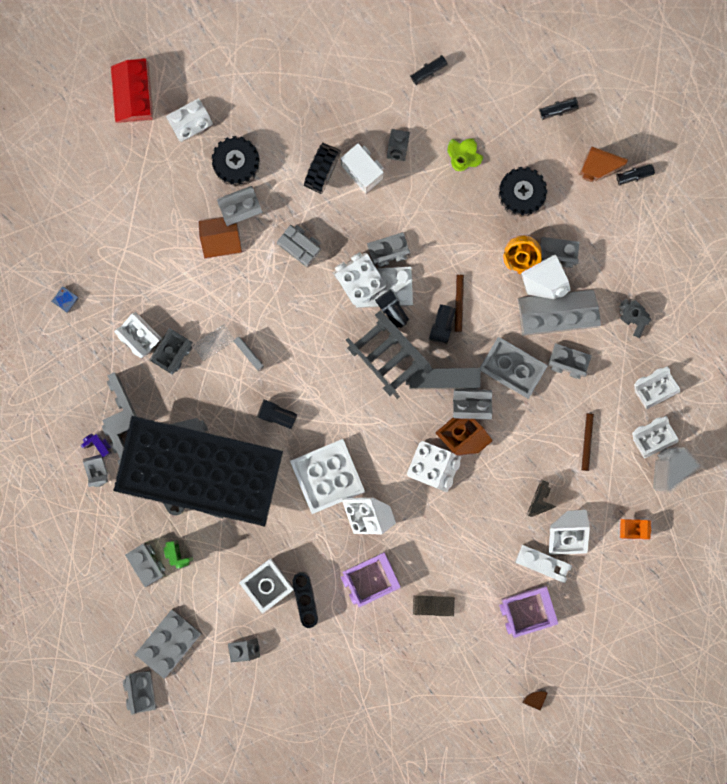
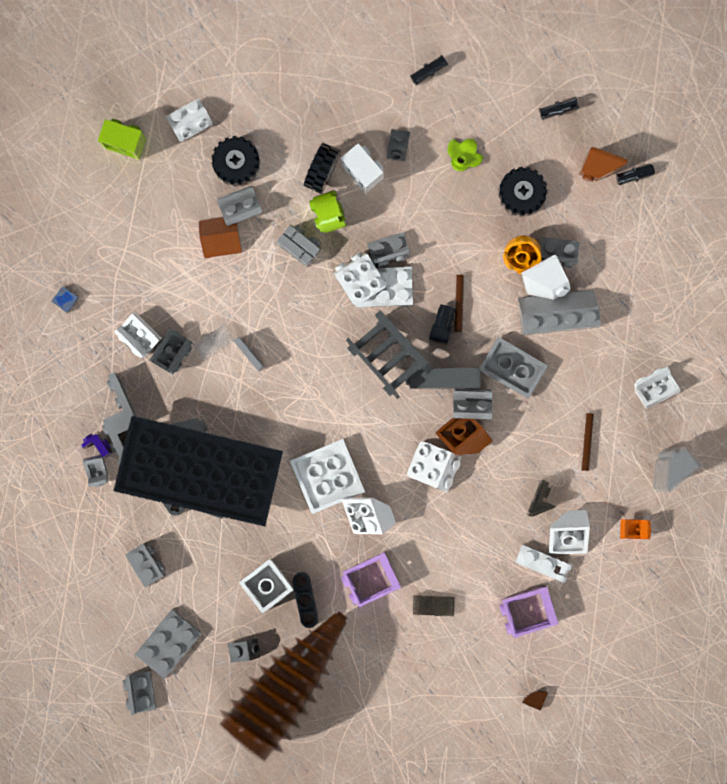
red slope [111,58,154,123] -> none
bright green bracket [164,540,193,569] -> none
black piece [256,399,298,430] -> none
black piece [375,289,409,328] -> none
light grey bracket [548,343,592,379] -> none
dark grey piece [619,299,652,338] -> none
white bracket [632,416,679,459] -> none
none -> lime brick [98,118,147,160]
none -> reddish brown cone [220,611,348,761]
none -> lime brick [309,190,347,234]

